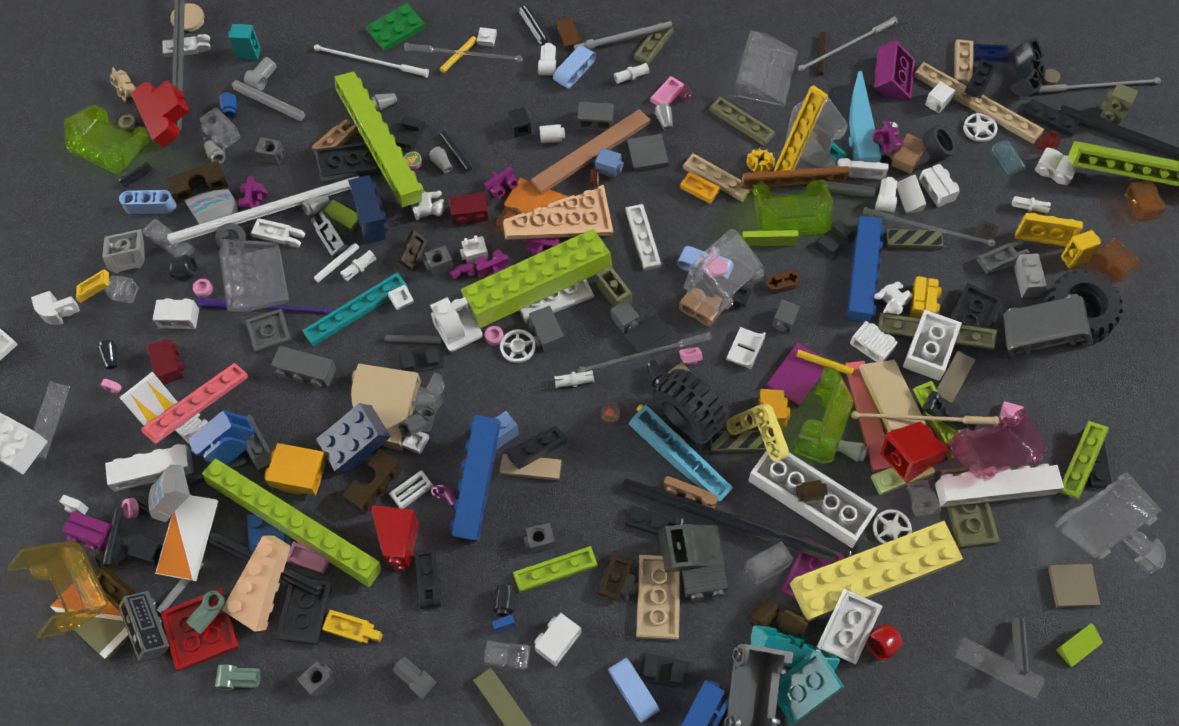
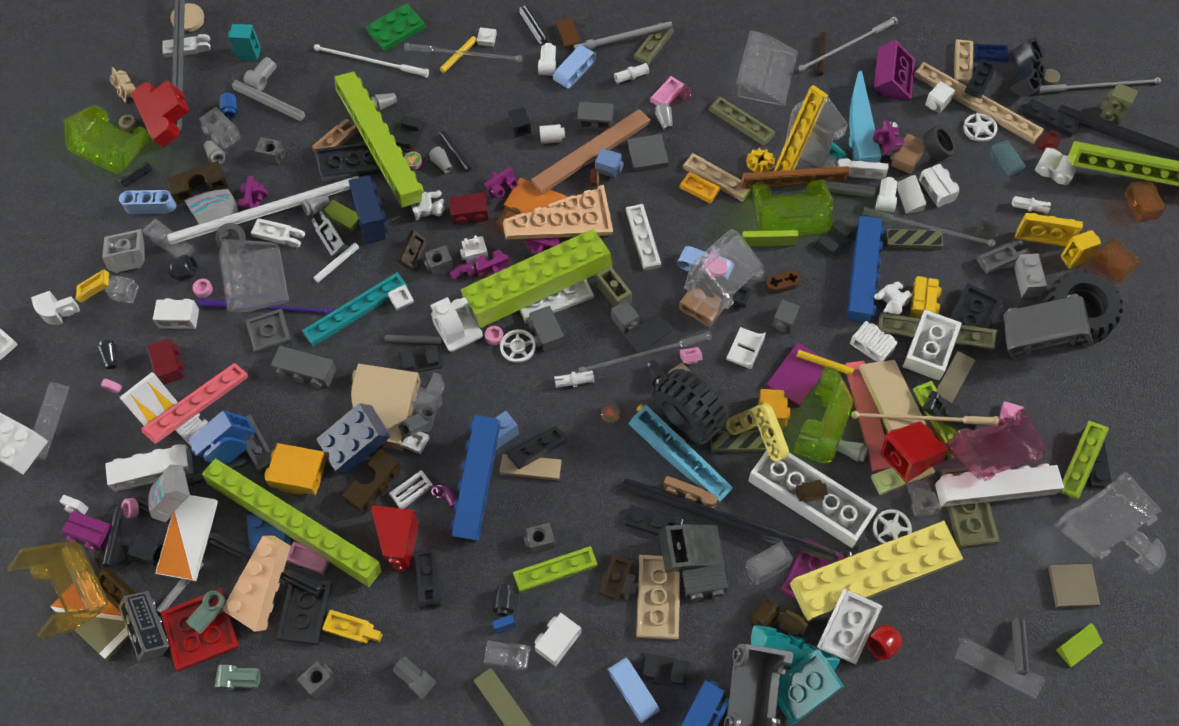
white pin [340,250,376,282] -> none

